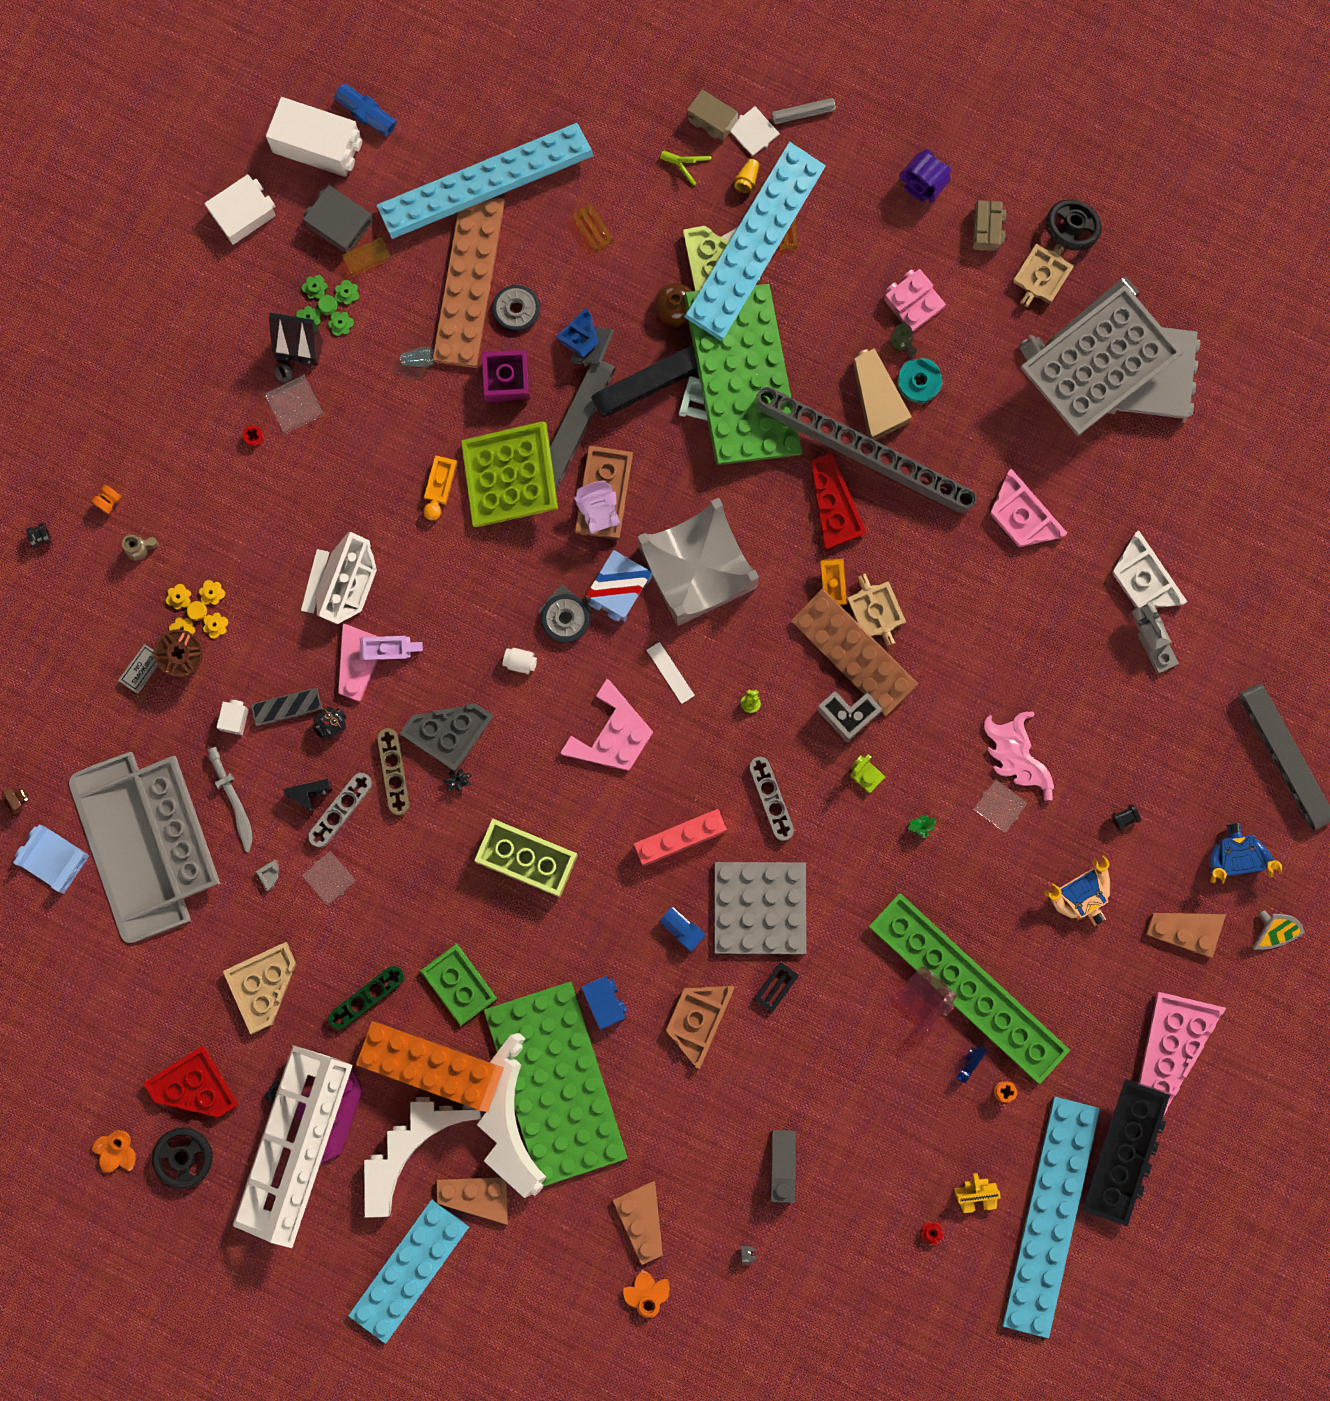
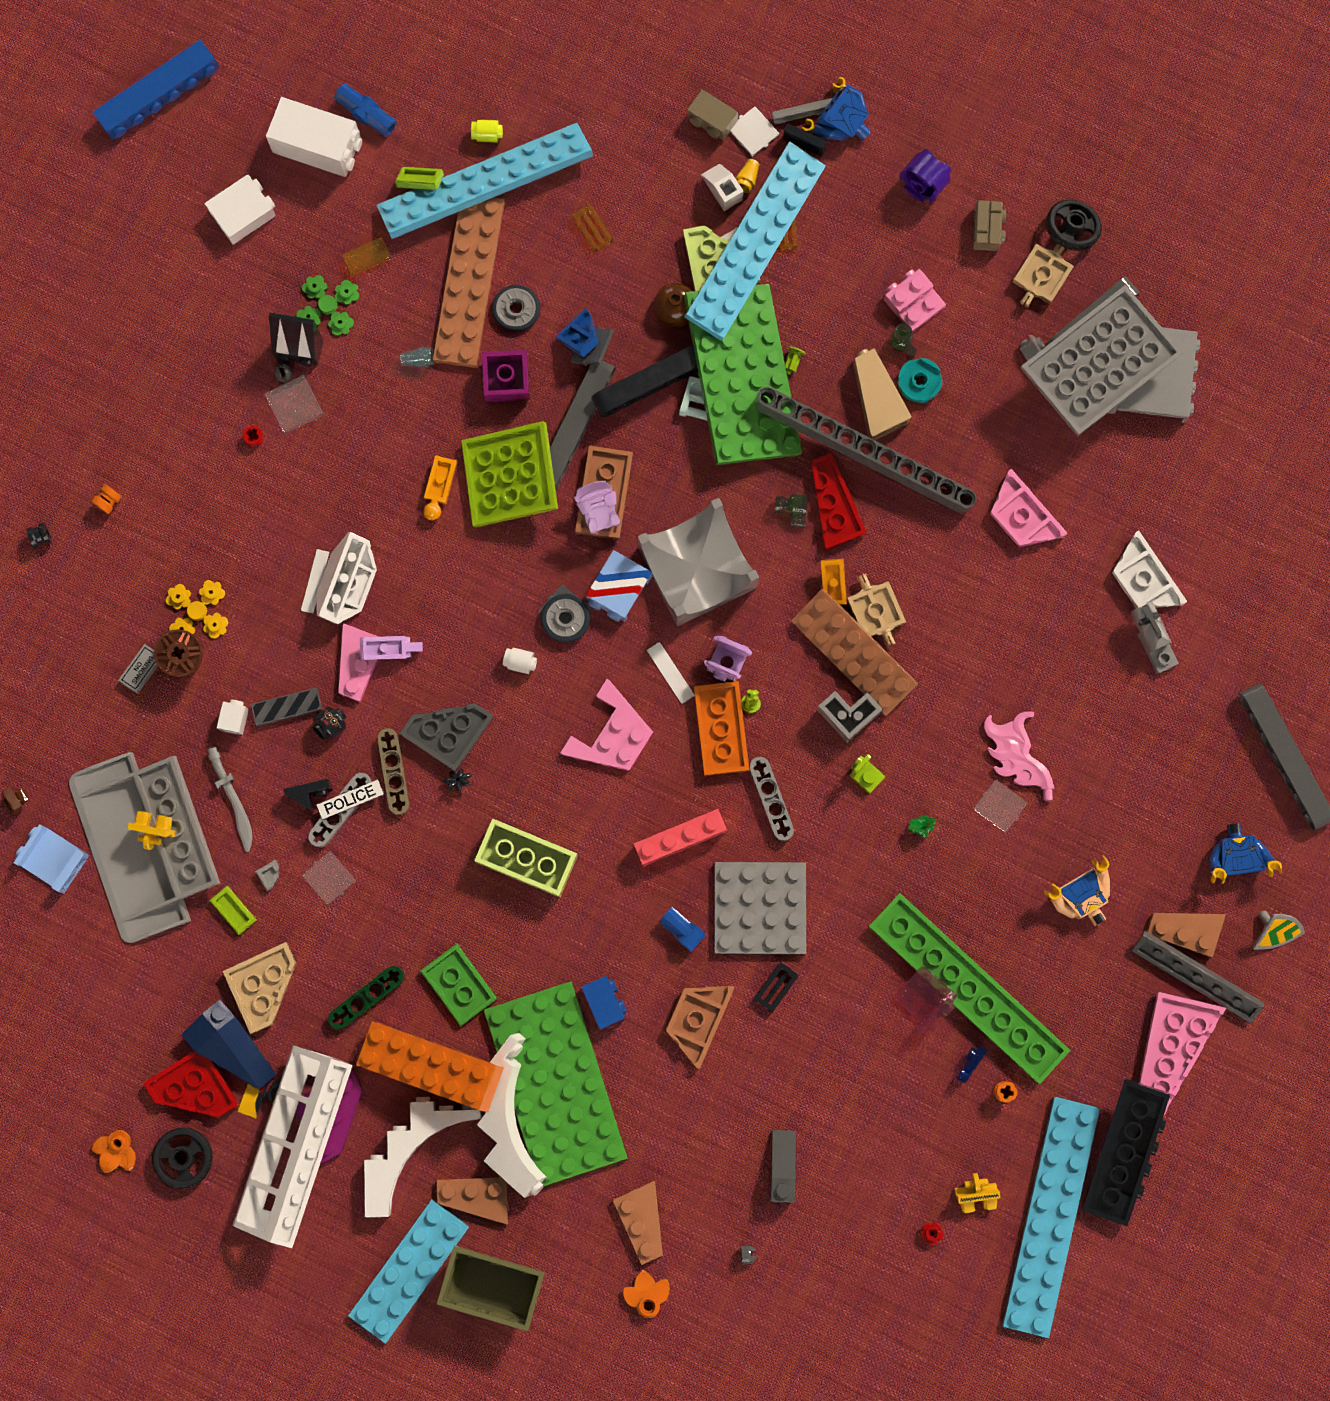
dark tan piece [122,534,159,561] -> none
dark grey brick [303,185,374,255] -> none
lime plant [660,150,711,186] -> none
black bush [1111,804,1141,832] -> none
none -> blue brick [93,39,219,140]
none -> yellow hips [127,811,176,850]
none -> dark blue wedge [181,1000,277,1090]
none -> lime tile [209,886,257,935]
none -> yellow sticker [238,1080,271,1119]
none -> white sticker [317,780,383,819]
none -> lime tile [395,167,444,190]
none -> olive container [437,1245,545,1331]
none -> neon yellow brick [471,120,503,143]
none -> orange plate [694,681,749,776]
none -> white slope [701,164,743,211]
none -> lavender piece [704,636,752,682]
none -> clear smoke piece [775,494,807,528]
none -> black tile [783,123,827,157]
none -> lime piece [785,346,806,375]
none -> blue torso [802,77,871,141]
none -> dark grey plate [1132,931,1264,1023]

